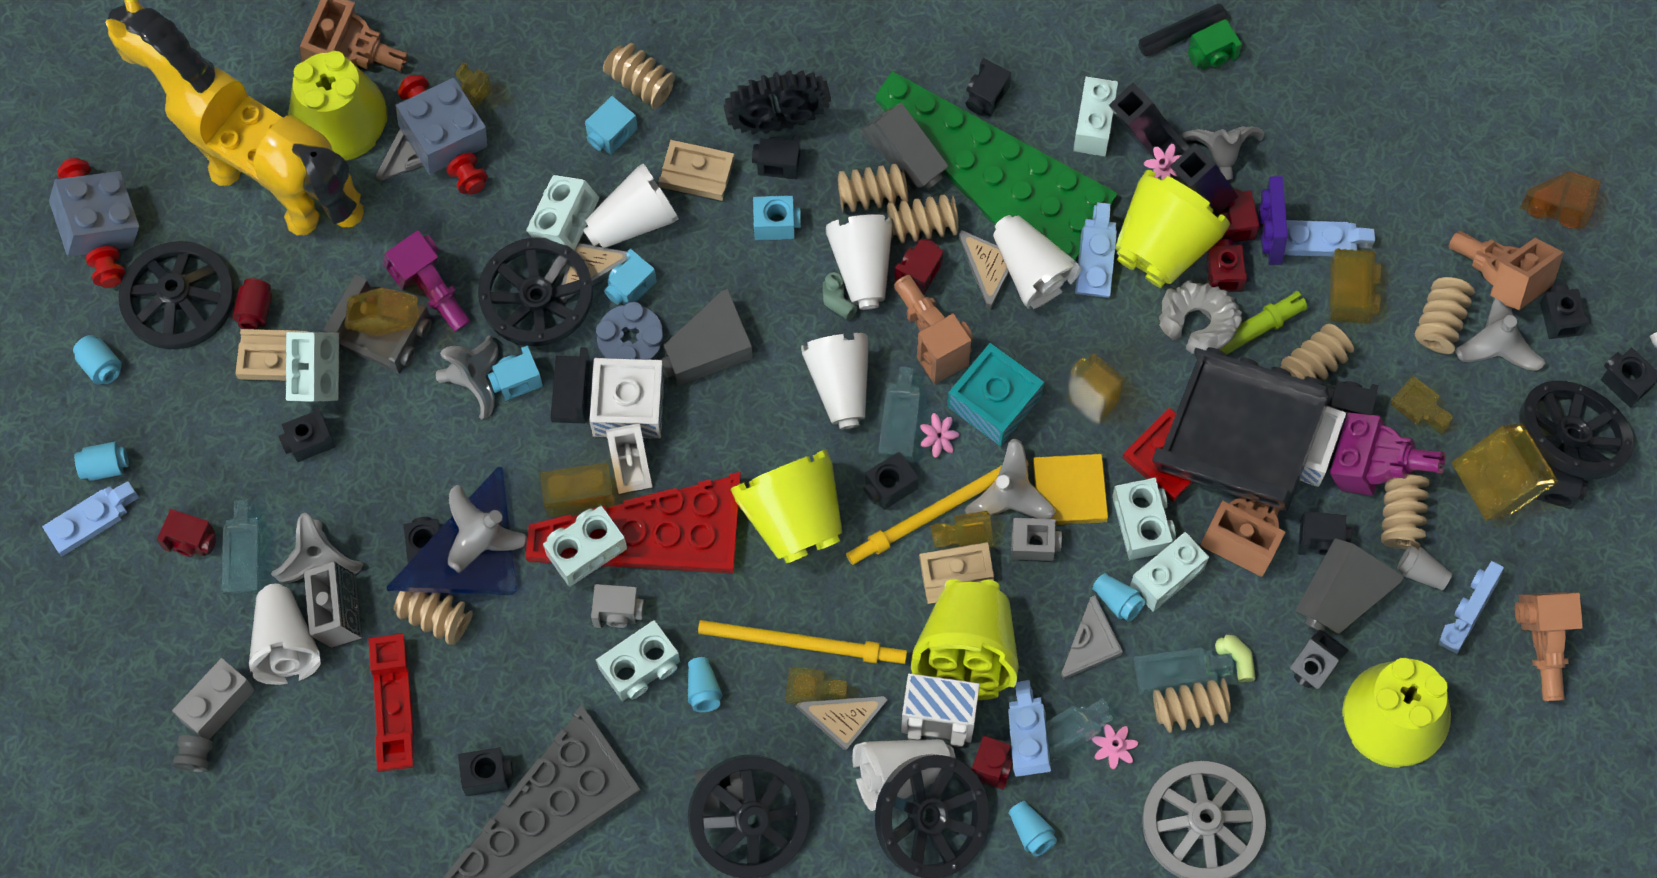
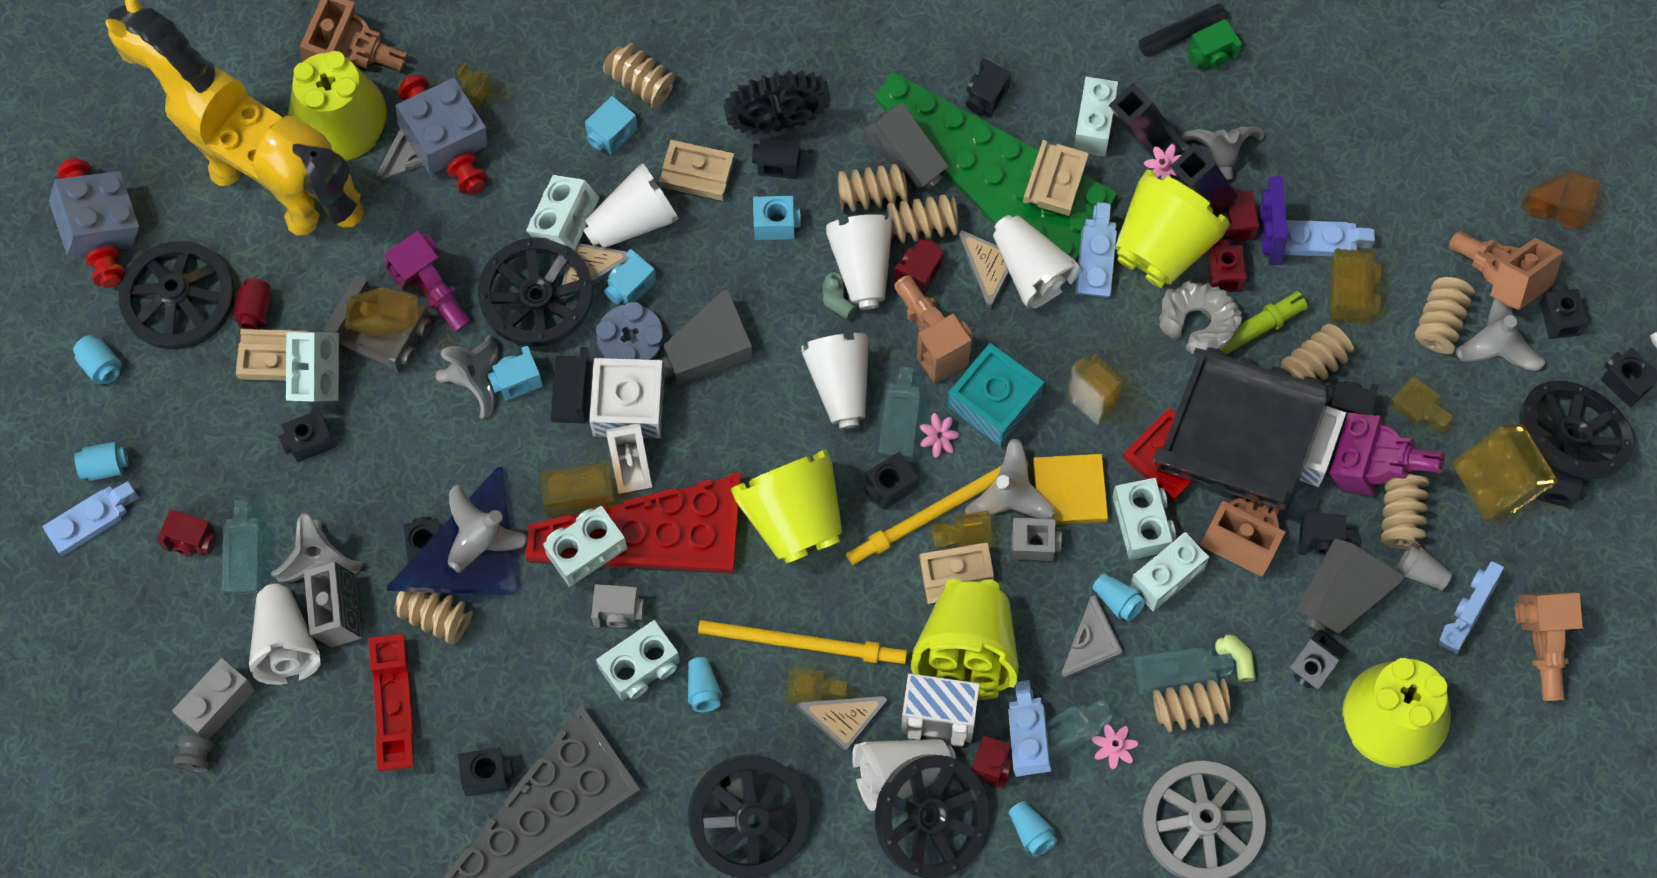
none -> tan plate [1023,140,1089,216]

